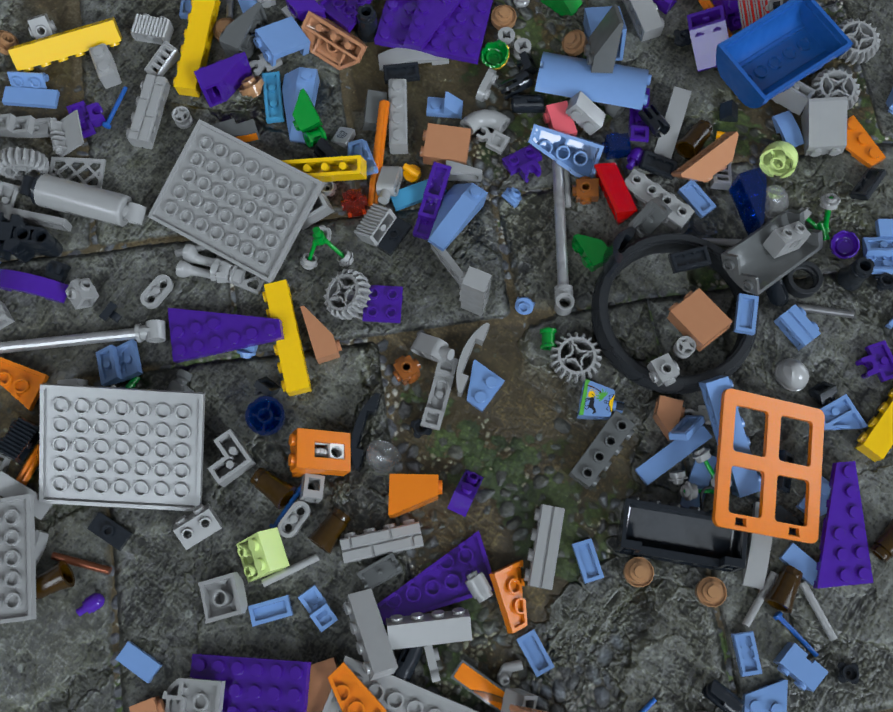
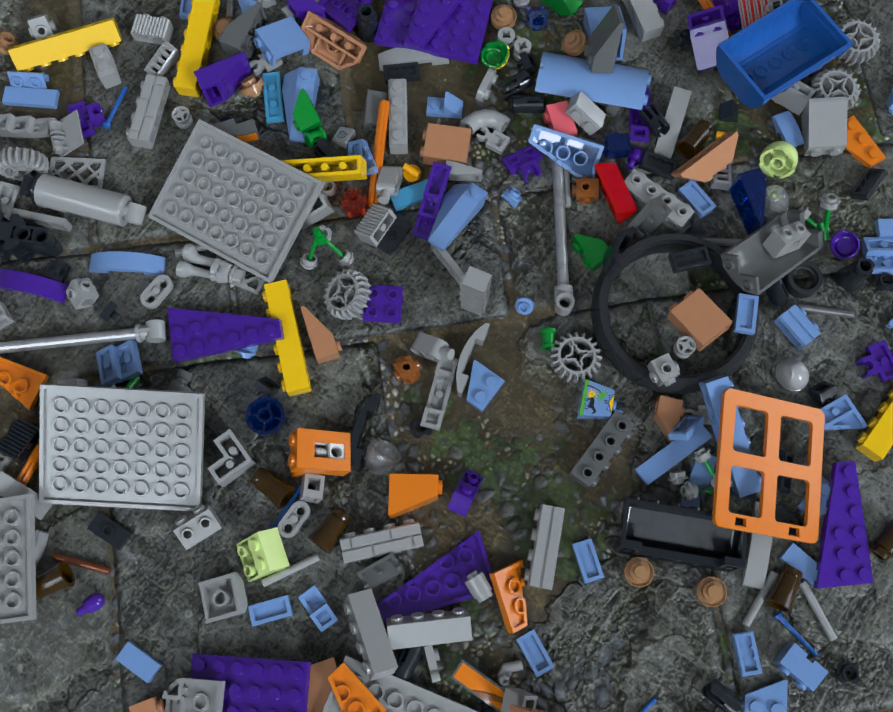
none -> medium blue slope [89,251,166,276]
none -> clear blue brick [526,6,547,31]

